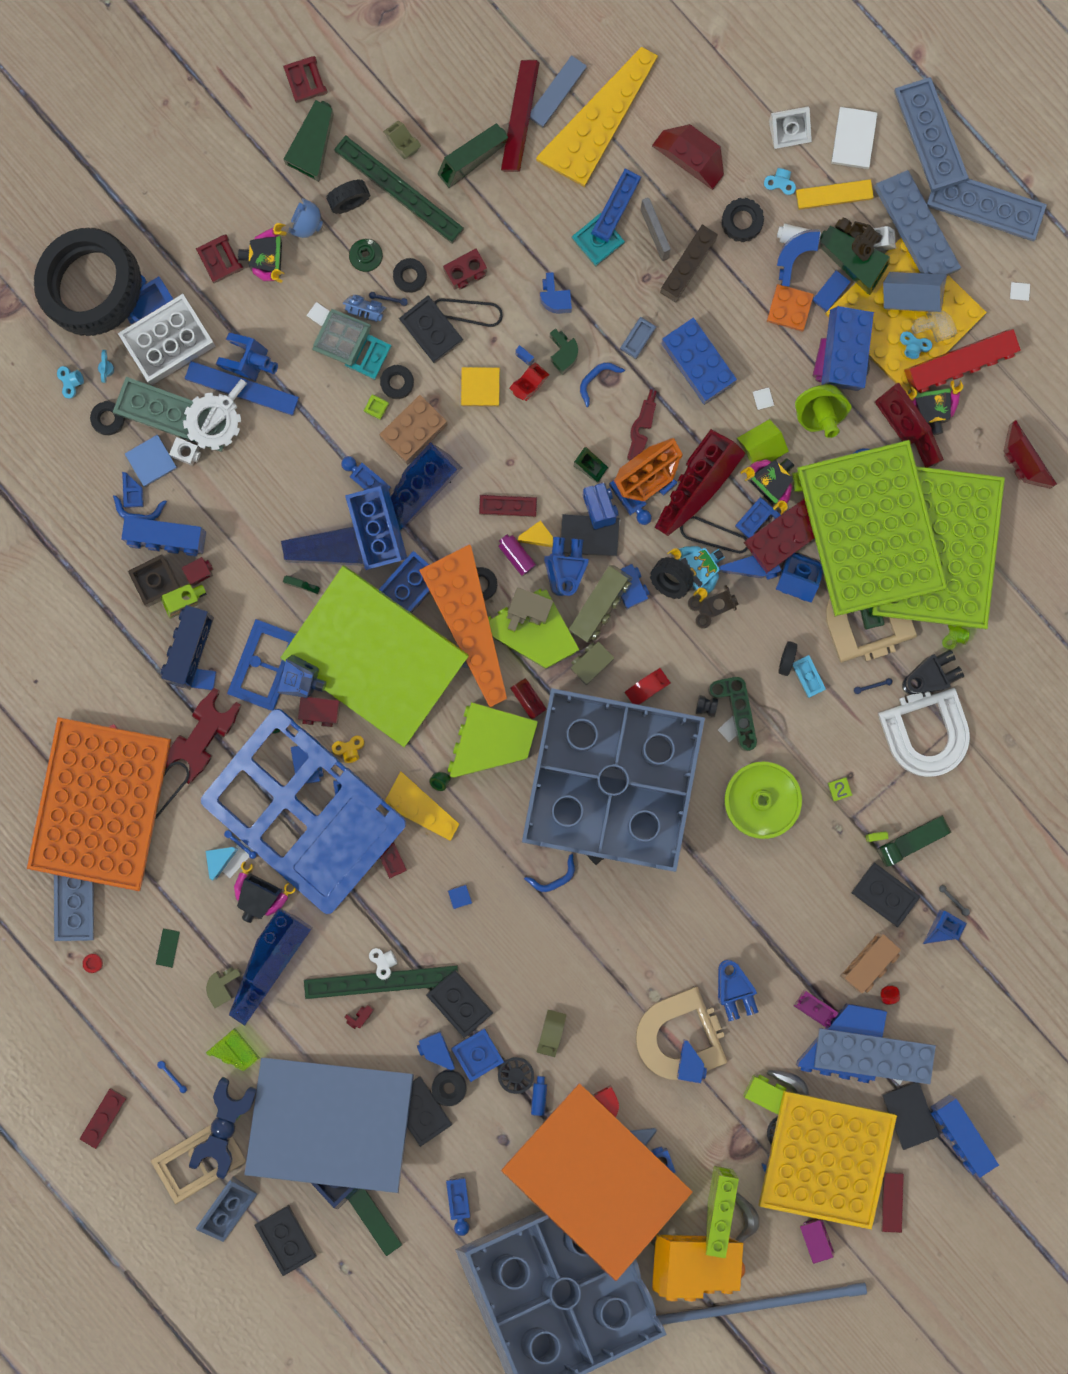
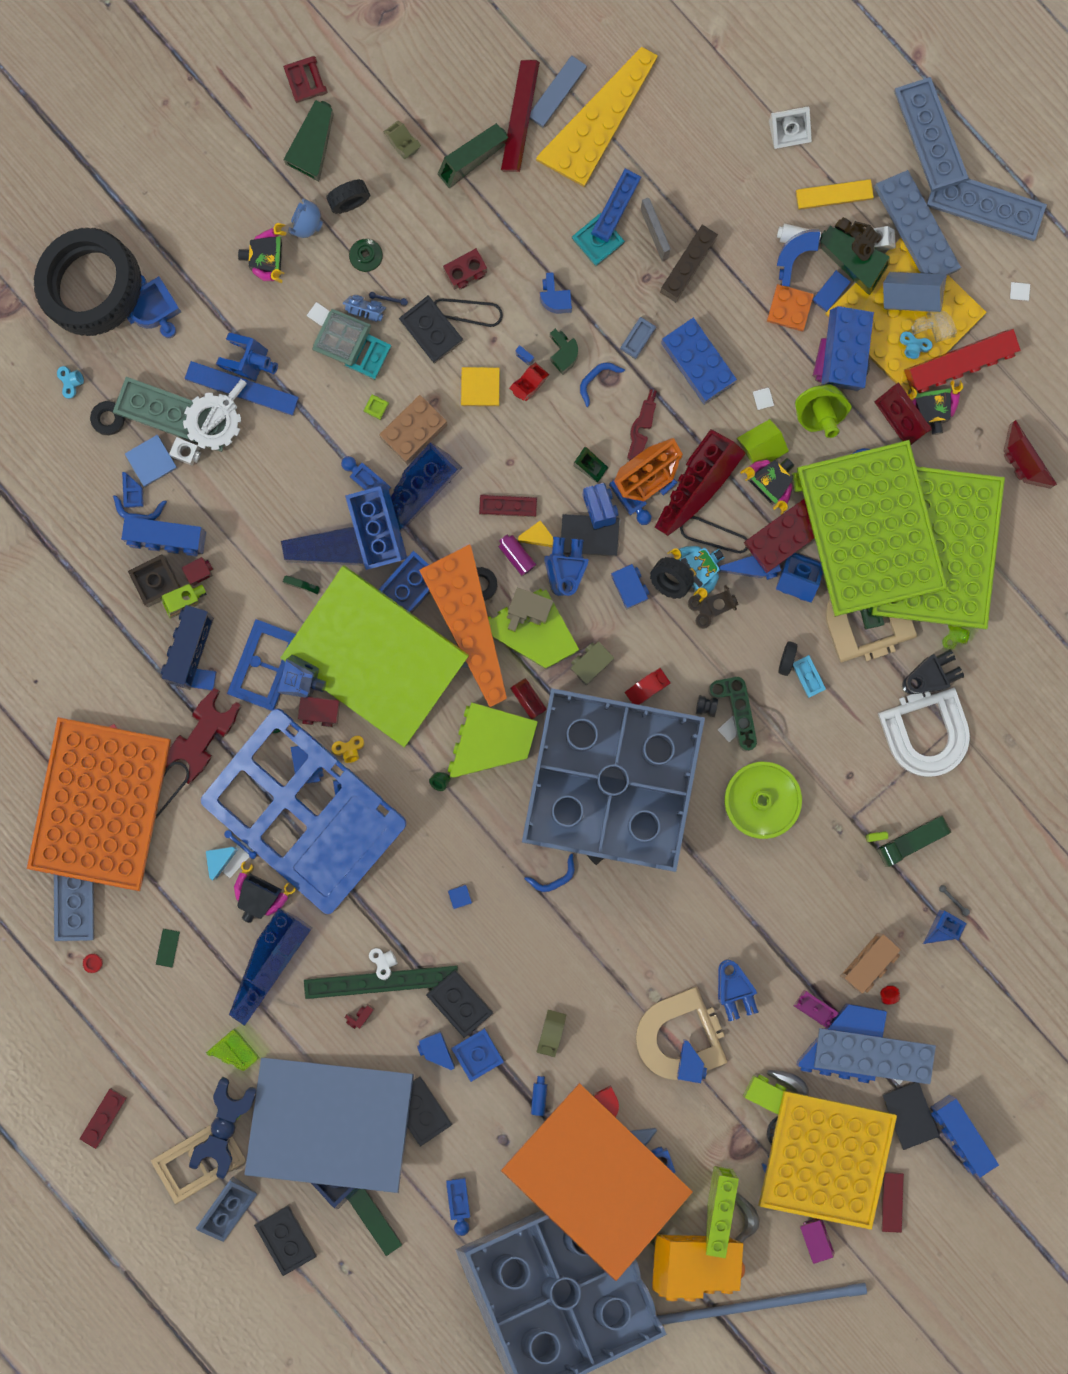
medium azure piece [98,350,114,383] -> none
white slope [118,294,216,386] -> none
blue hinge [157,1061,187,1093] -> none
dark red plate [196,234,244,284] -> none
olive brick [206,967,242,1008] -> none
dark green tile [334,135,464,243] -> none
black tyre [380,365,414,399] -> none
dark red plate [380,841,407,879] -> none
yellow wing [385,771,459,841] -> none
black tyre [393,258,427,293] -> none
black tyre [432,1070,467,1106] -> none
black wheel [498,1057,534,1094] -> none
olive brick [568,565,633,642] -> none
dark red wedge [652,124,724,190] -> none
black tyre [721,198,764,242] -> none
blue plate [735,497,780,538] -> none
medium azure piece [764,168,796,195] -> none
lime tile [827,777,852,802] -> none
white tile [831,107,877,169] -> none
black tile [851,862,920,928] -> none
dark blue hinge [854,678,893,694] -> none
dark red plate [915,430,944,468] -> none

